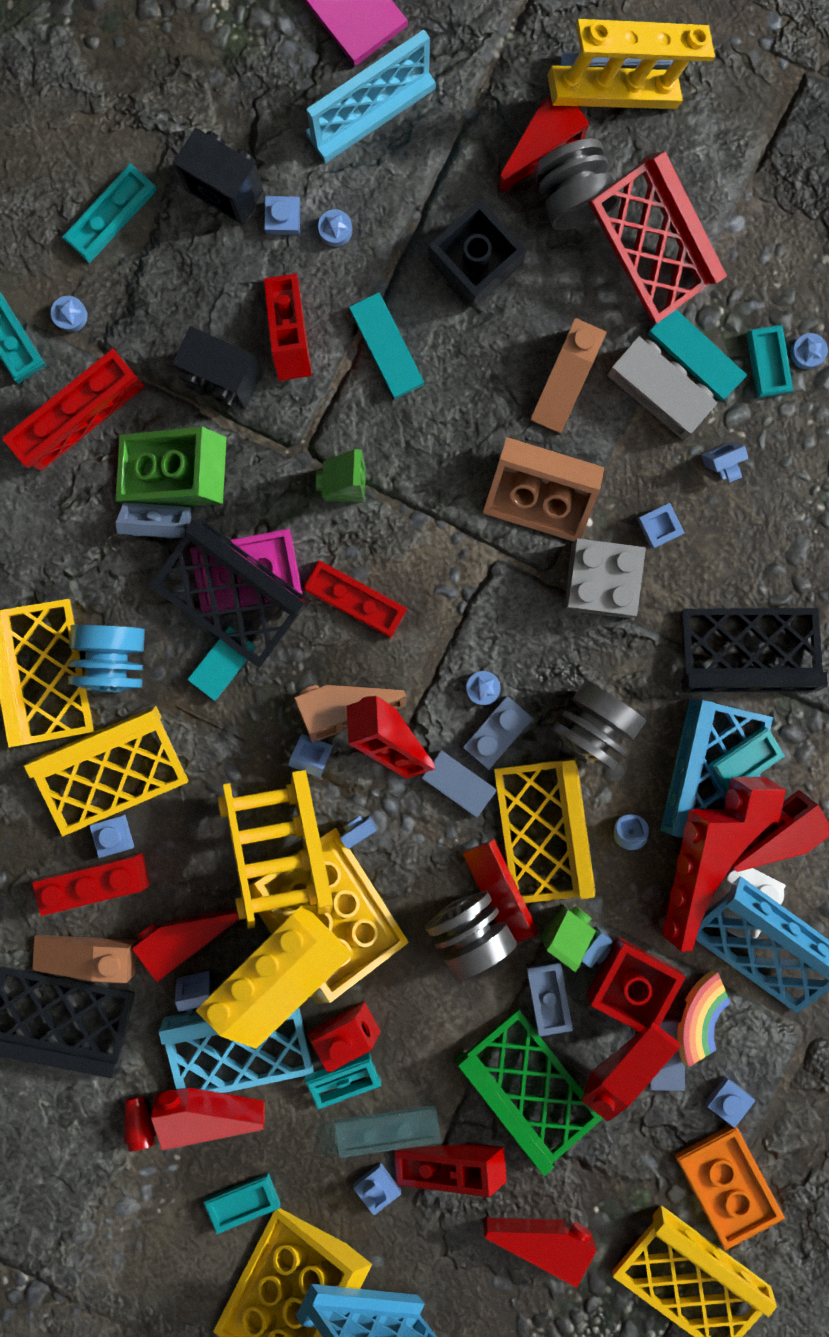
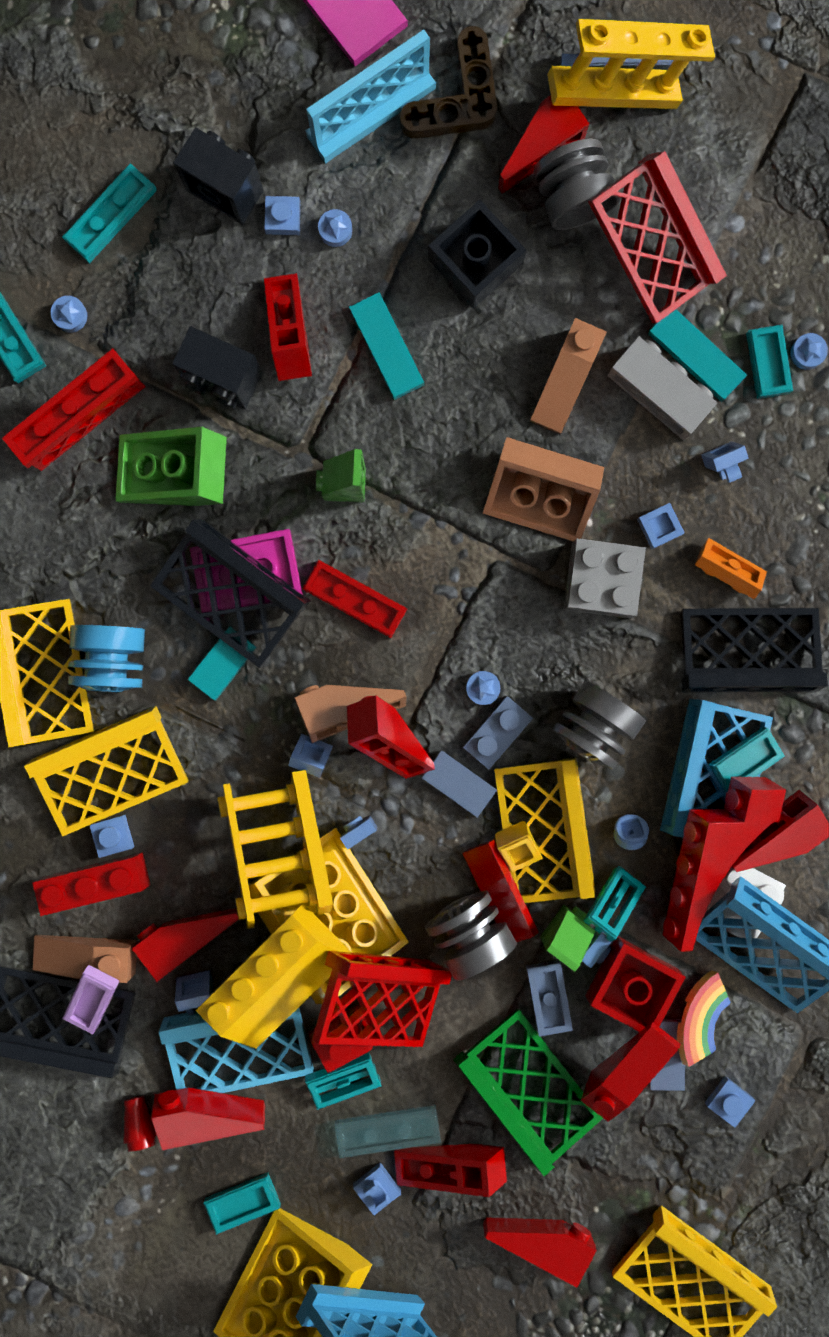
sand blue plate [116,502,192,539] -> none
orange tile [675,1125,785,1251] -> none
none -> lavender tile [62,965,120,1034]
none -> red fence [312,951,452,1047]
none -> dark brown beam [400,26,497,139]
none -> yellow slope [495,821,543,873]
none -> teal tile [583,866,646,942]
none -> orange plate [695,538,767,599]

